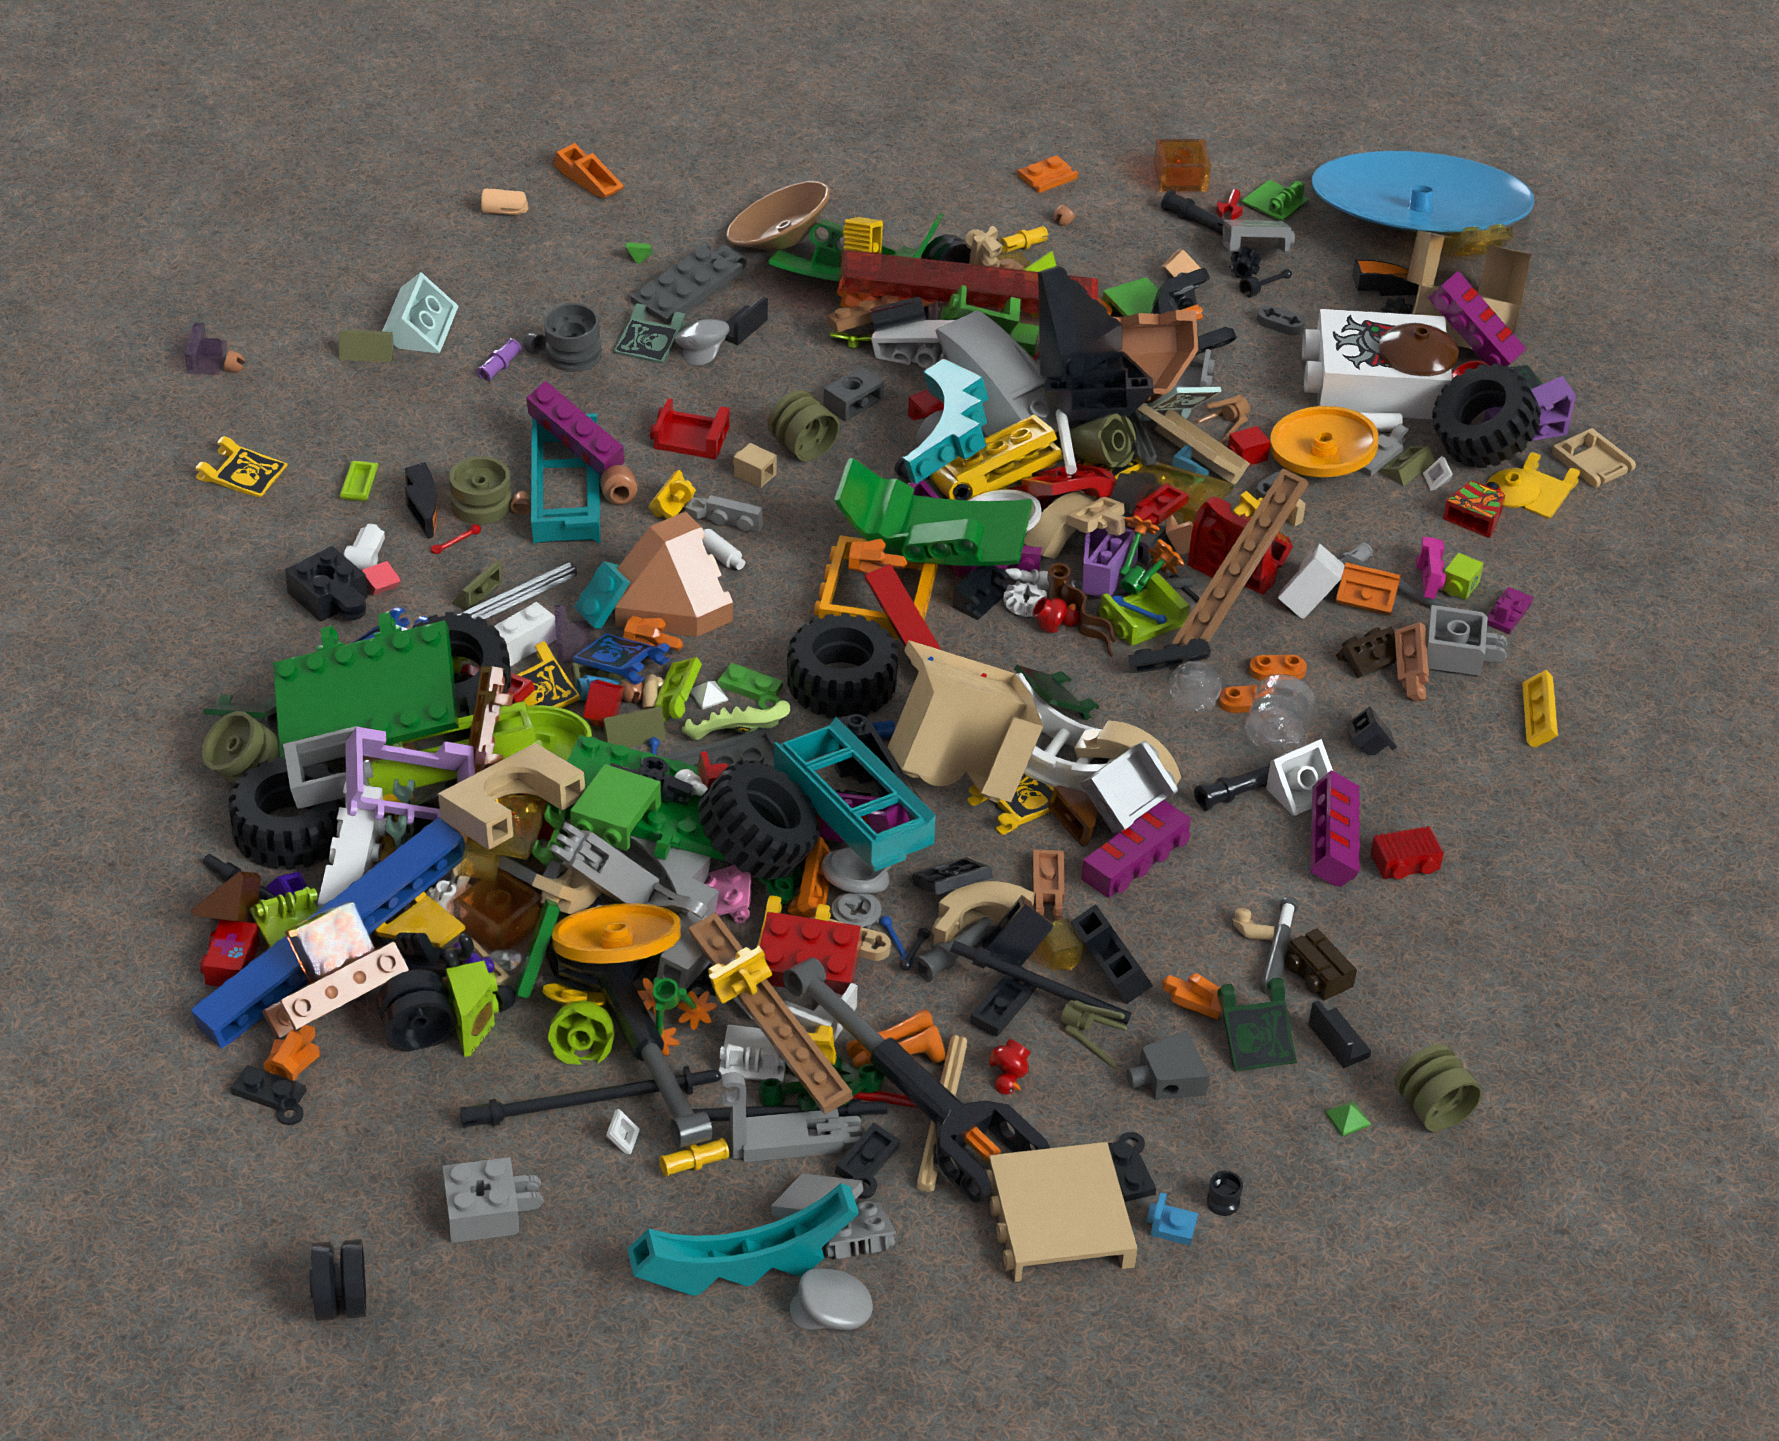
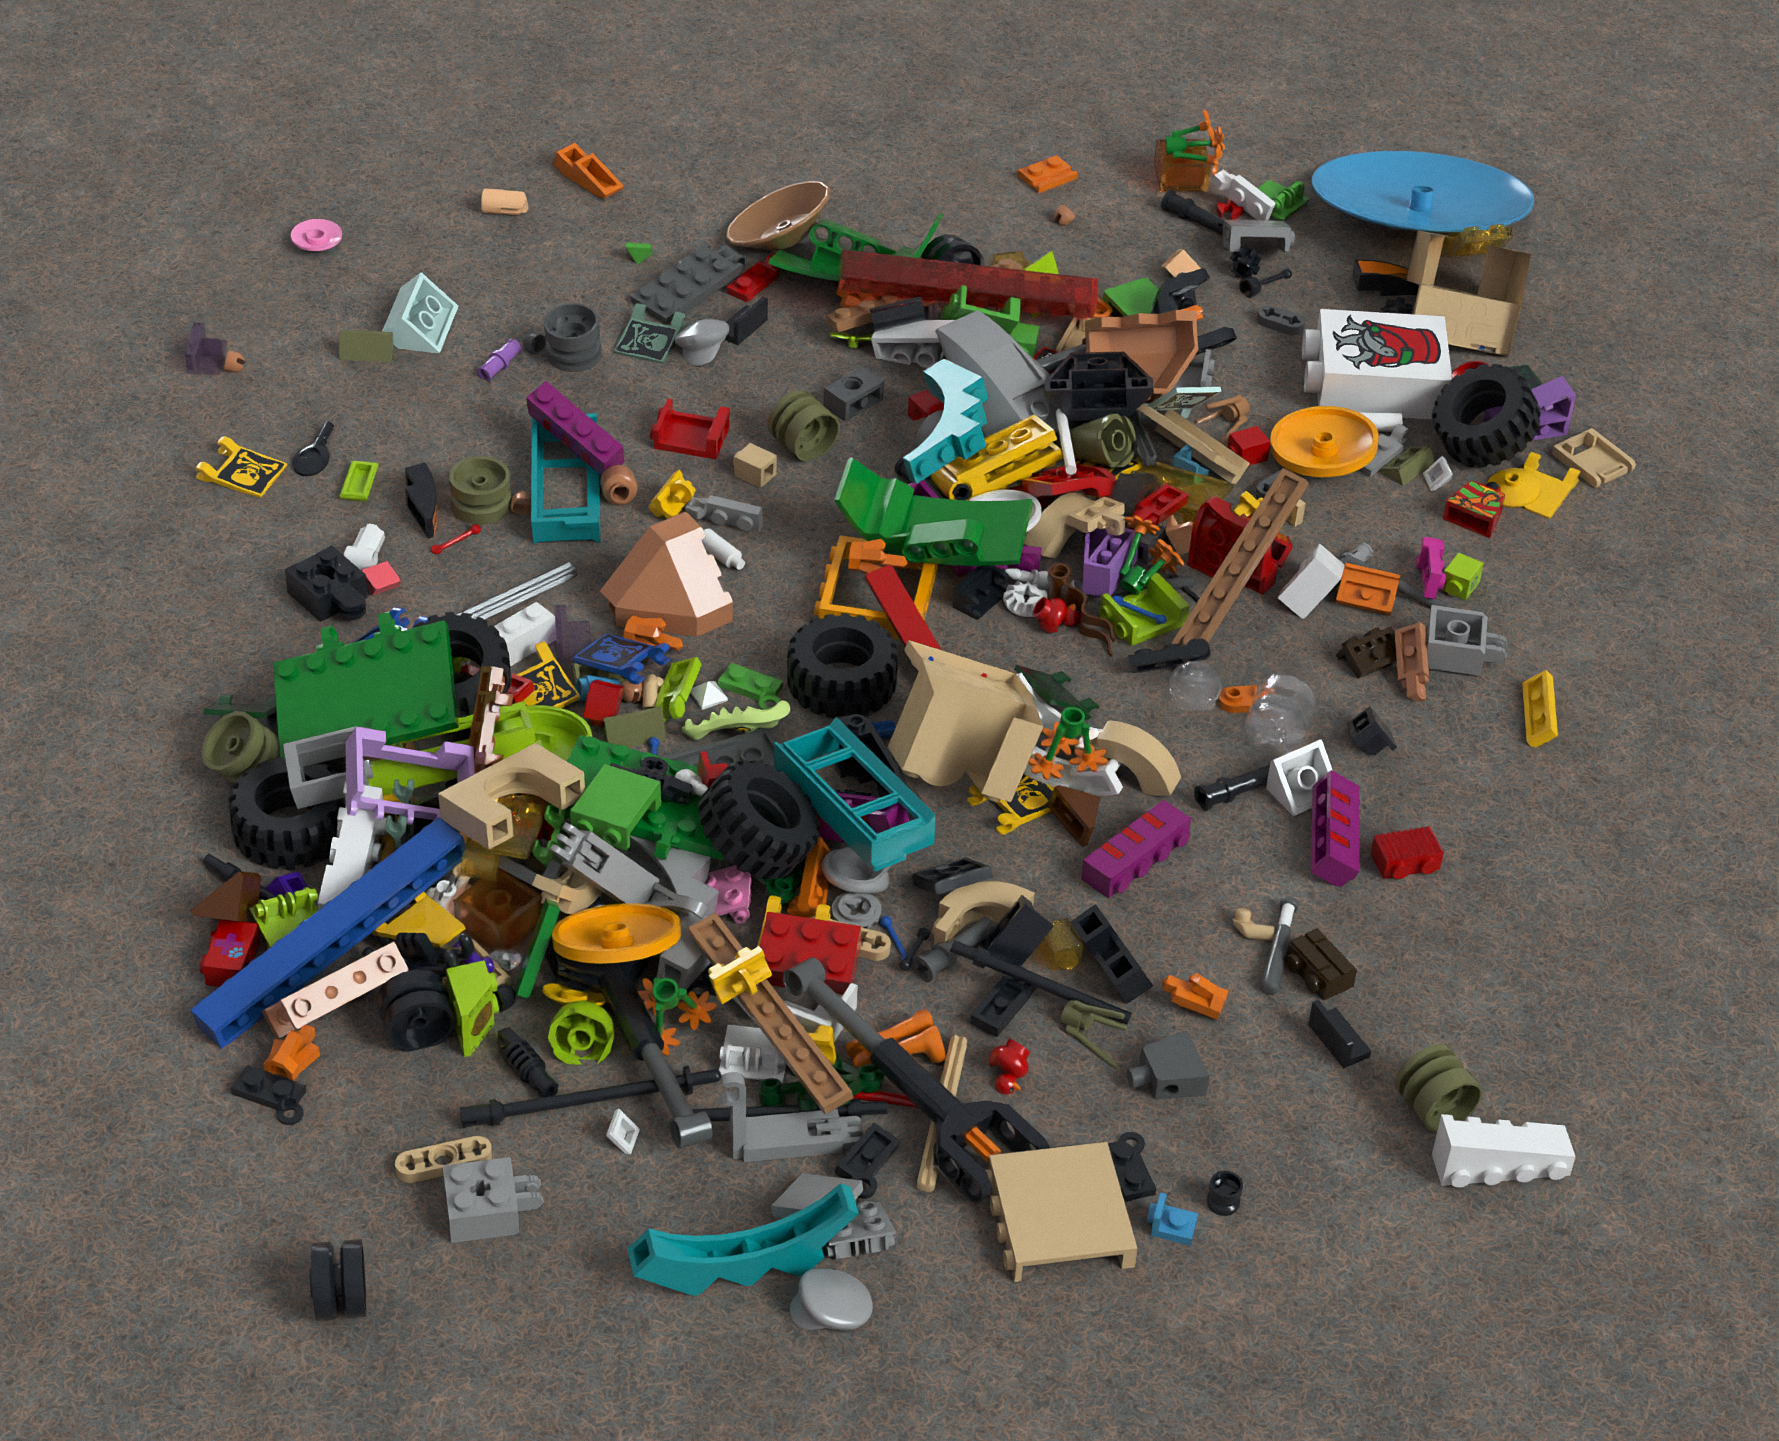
clear orange brick [284,901,376,984] -> none
olive slope [452,560,502,610] -> none
teal bracket [574,561,631,629] -> none
yellow pin [659,1138,729,1177] -> none
yellow brick [842,217,883,274] -> none
tan hips [965,226,1002,274] -> none
yellow pin [999,226,1048,254] -> none
nougat hinge [1032,850,1065,921] -> none
black slope [1038,266,1122,382] -> none
panel [1080,741,1178,834] -> none
flag [1217,977,1297,1072] -> none
orange plate [1249,655,1307,681] -> none
bright green slope [1325,1100,1371,1136] -> none
reddish brown dish [1379,323,1459,376] -> none
magenta brick [1428,271,1526,367] -> none
magenta hinge [1487,587,1534,634] -> none
none -> bright pink dish [291,219,342,251]
none -> black piece [292,421,334,476]
none -> tan beam [395,1136,492,1183]
none -> black hinge [497,1027,559,1098]
none -> red hinge [727,253,780,302]
none -> orange plant [1028,707,1108,780]
none -> plant [1165,110,1225,176]
none -> white hinge [1212,169,1275,221]
none -> white wedge [1432,1114,1576,1188]

